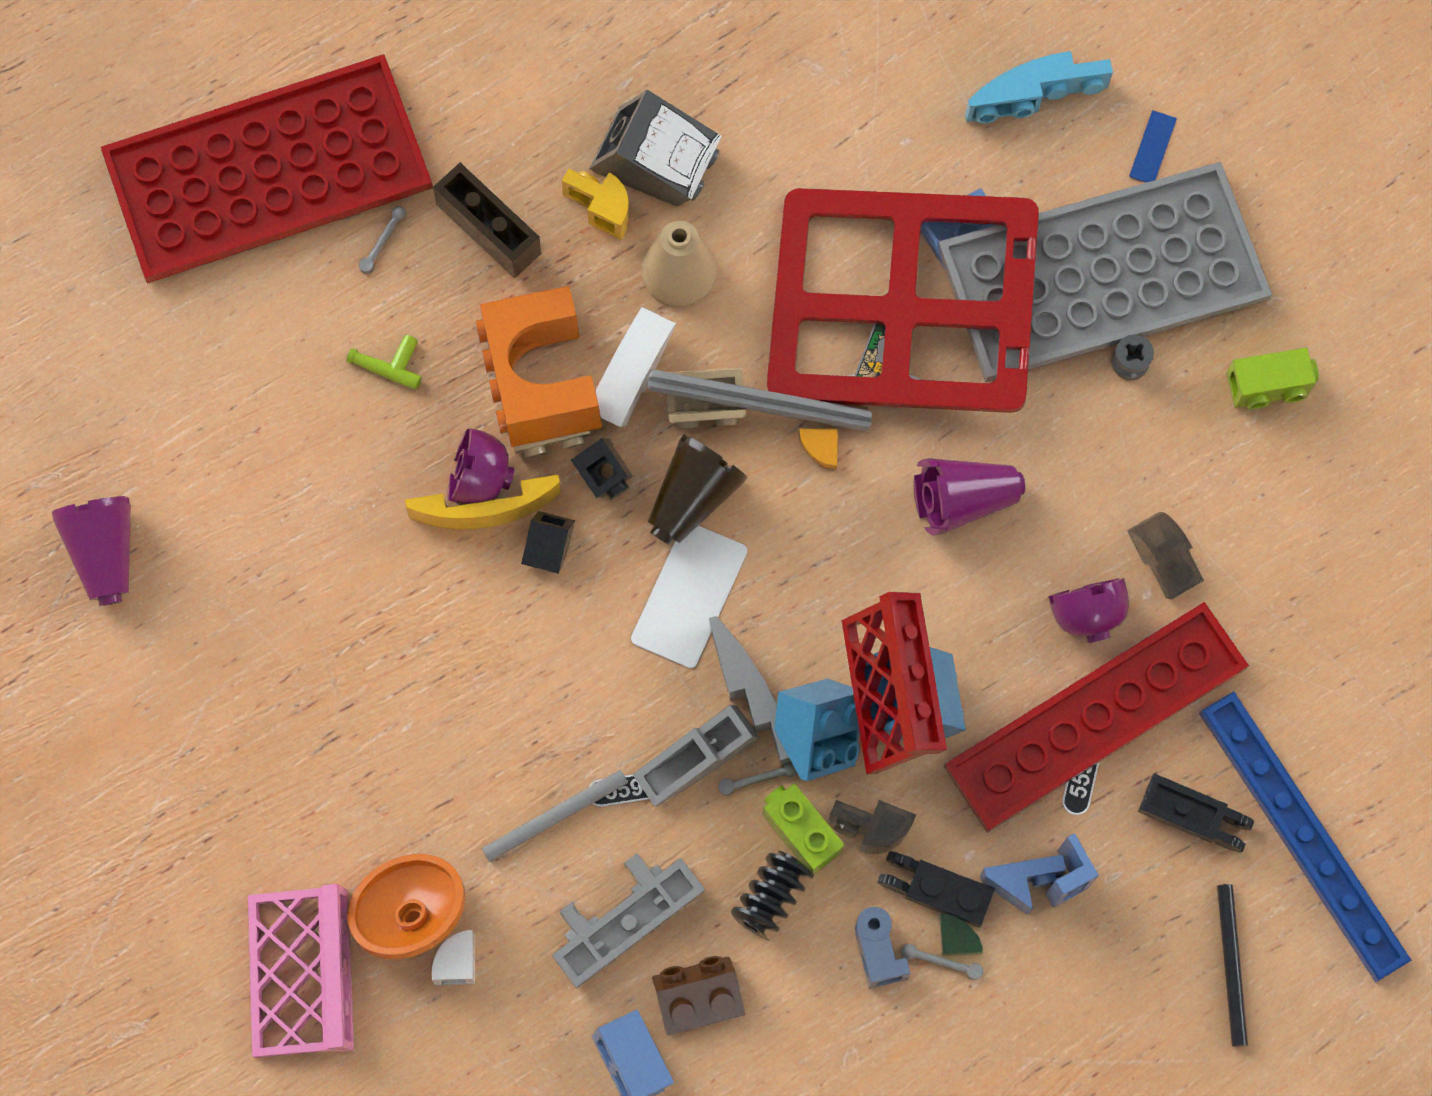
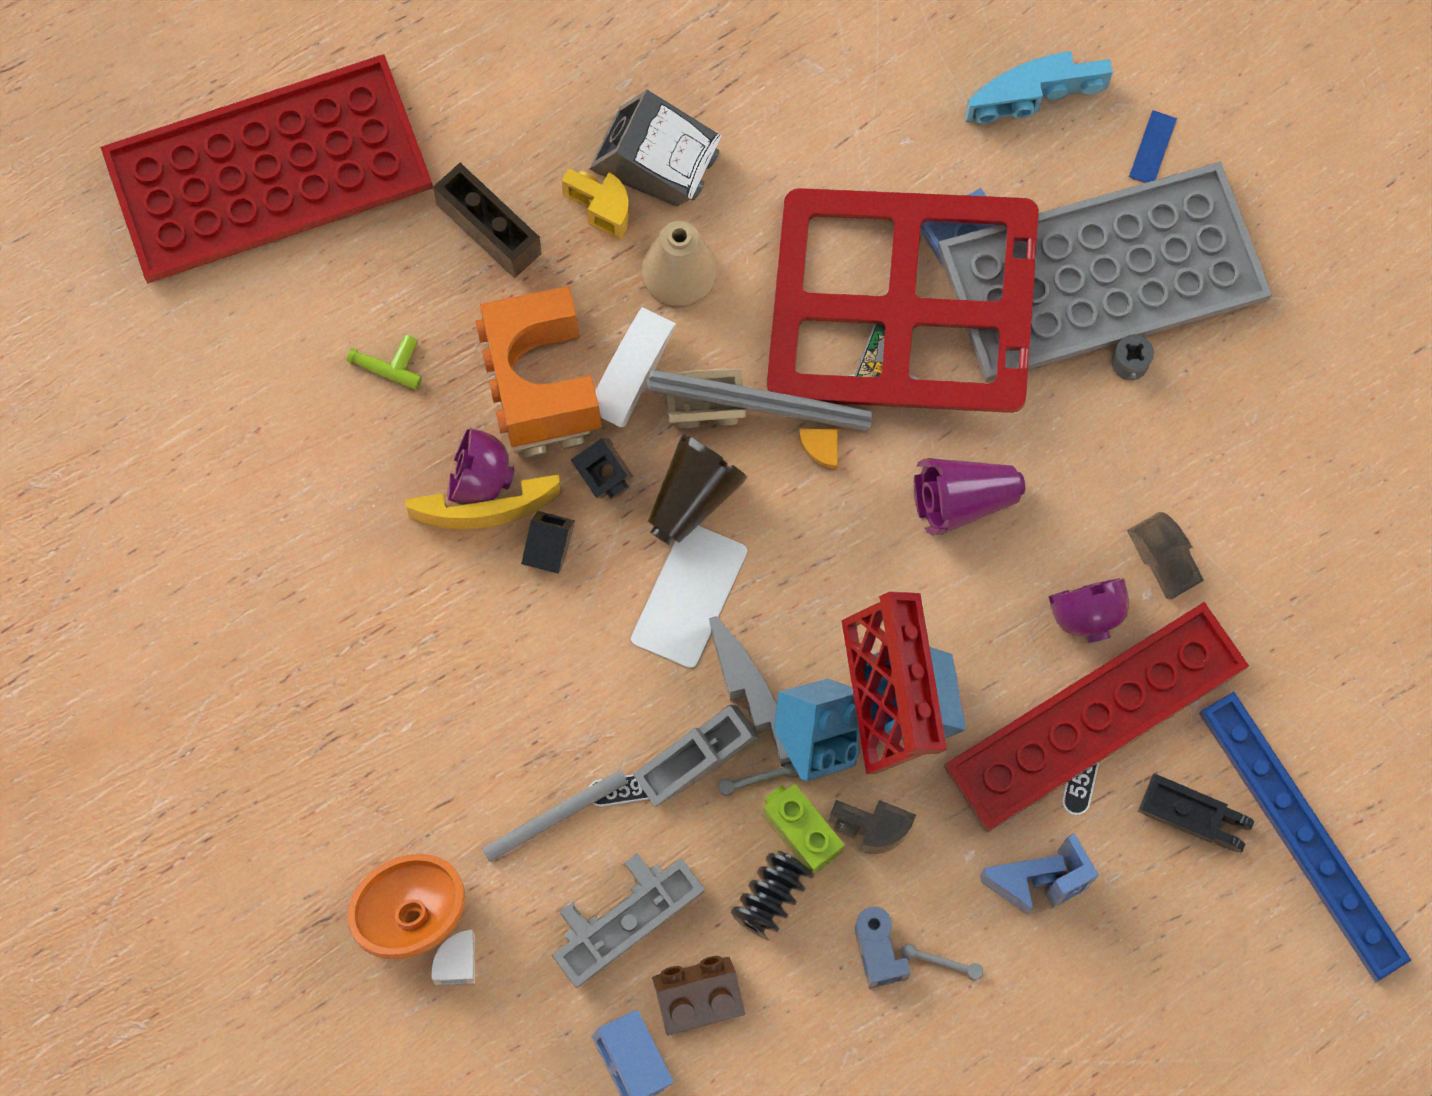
magenta cone [52,496,131,606] -> none
bright pink fence [248,884,354,1058] -> none
light grey hinge [359,206,406,274] -> none
black hinge [877,851,995,928] -> none
clear green tile [939,914,983,956] -> none
black bar [1217,884,1248,1047] -> none
lime brick [1226,347,1319,410] -> none

